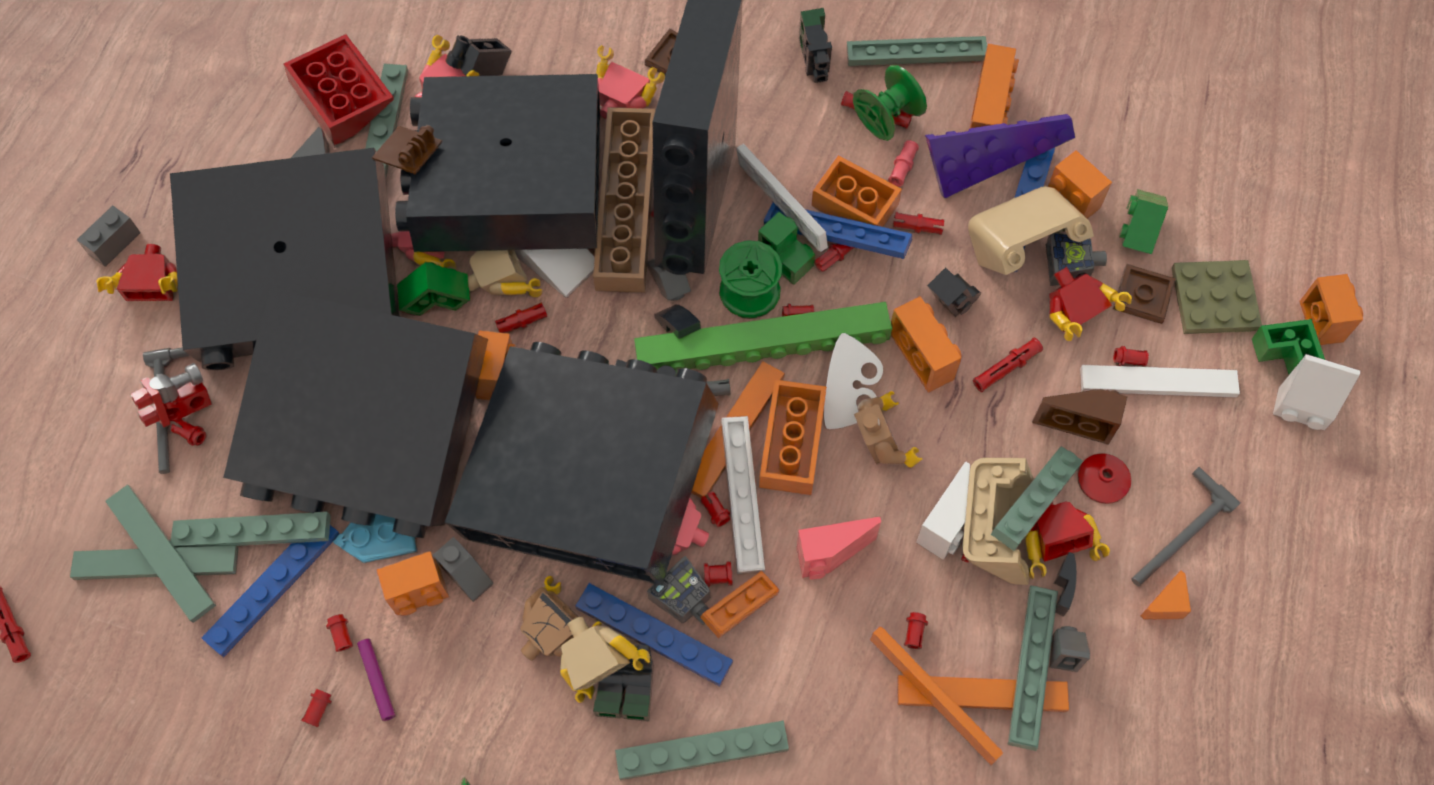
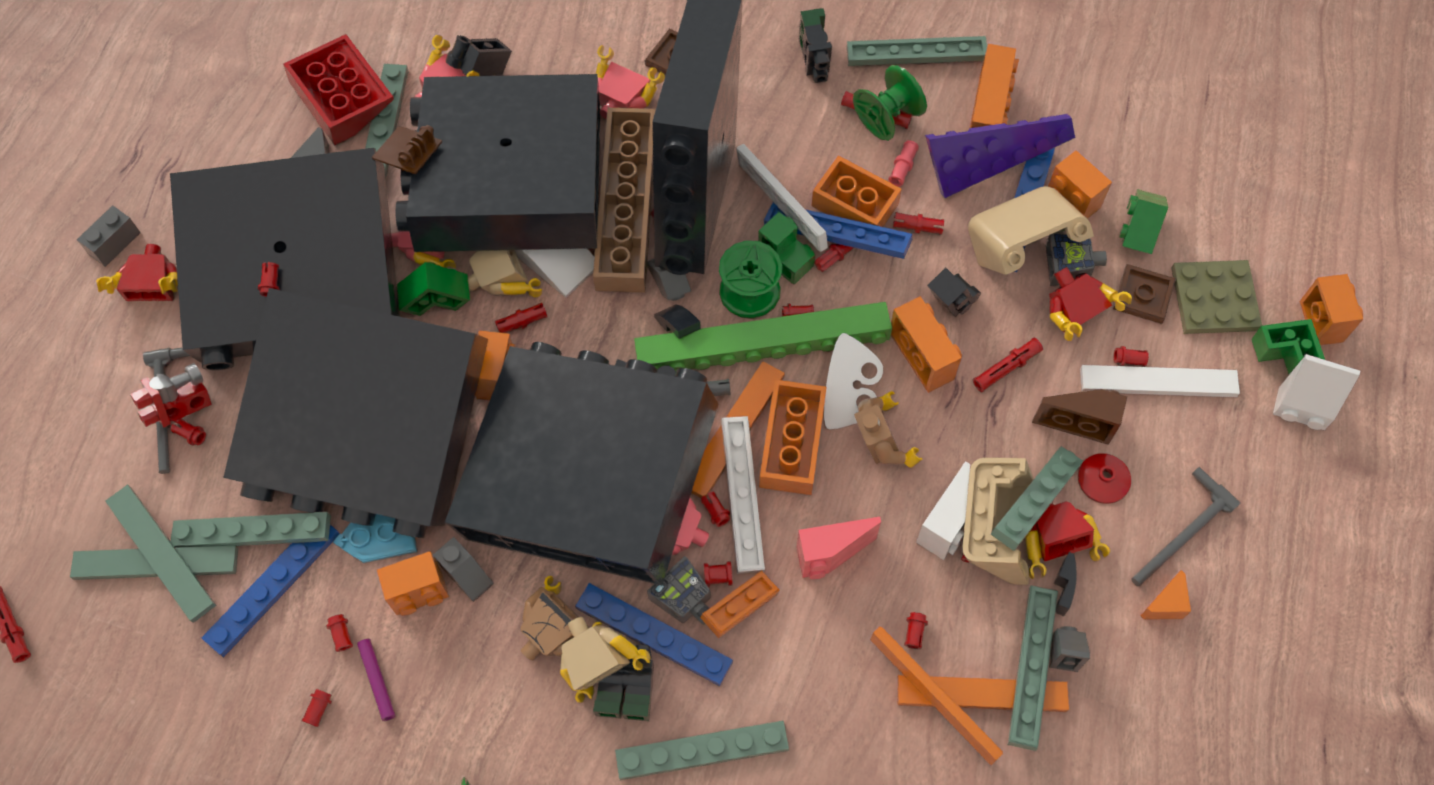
none -> red pin [258,262,279,297]

